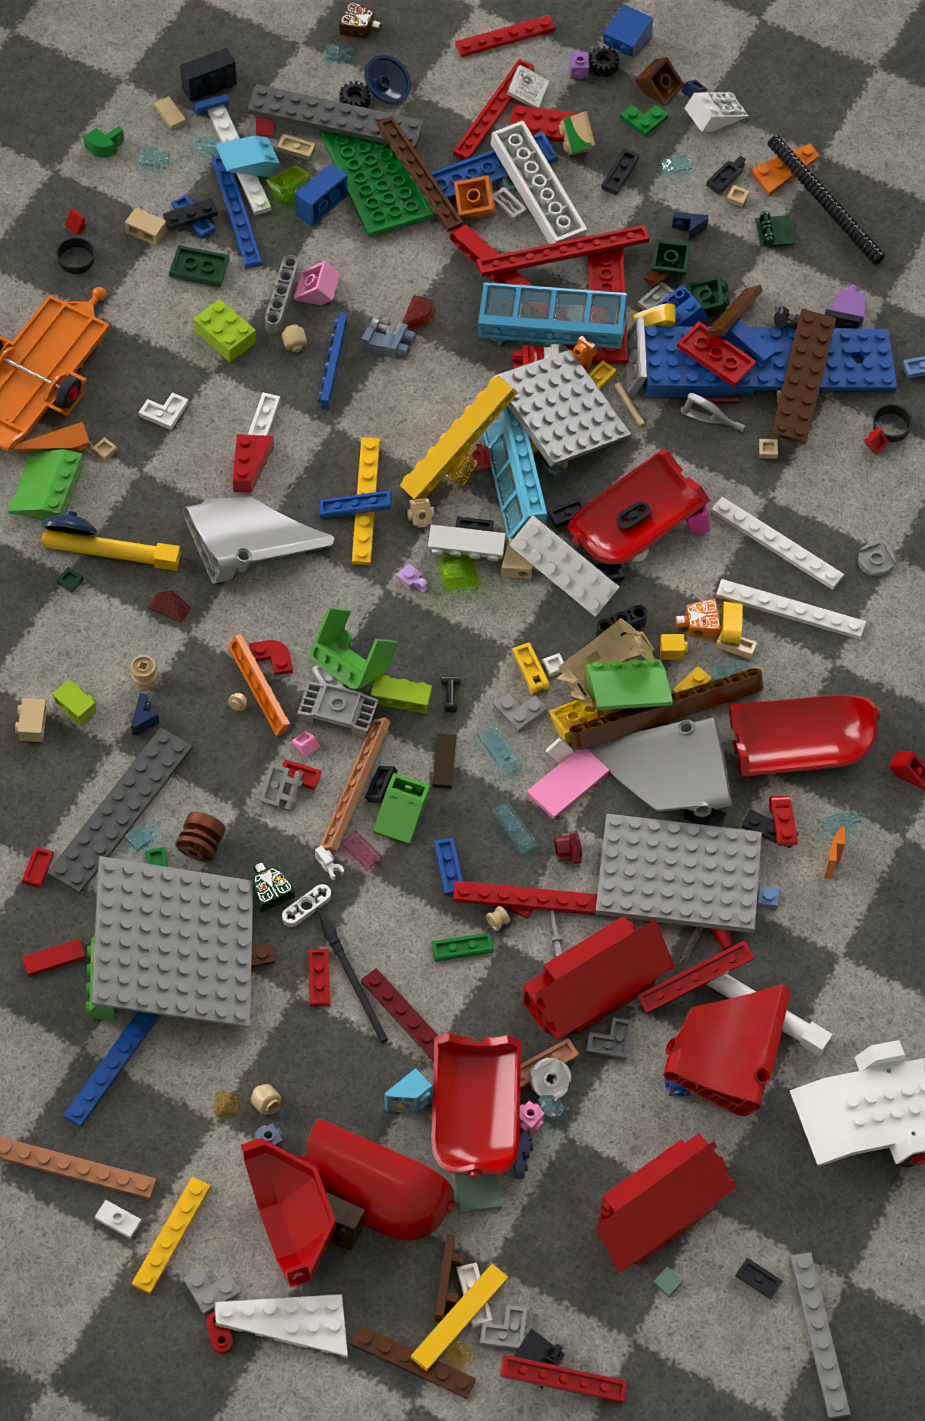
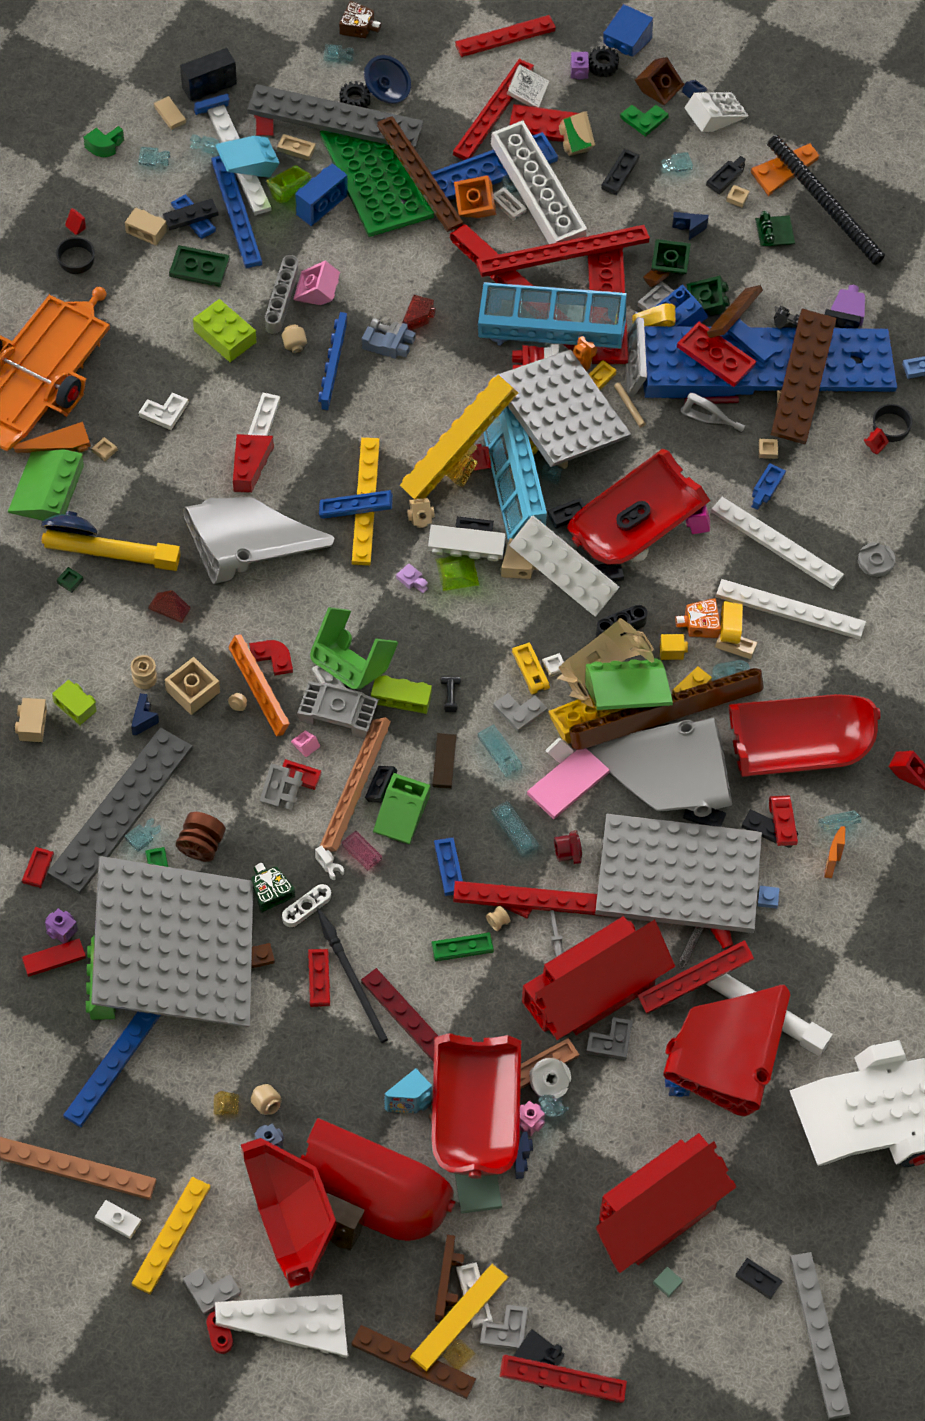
none -> medium lavender brick [45,908,78,943]
none -> tan brick [165,657,220,715]
none -> blue hinge [751,463,786,510]

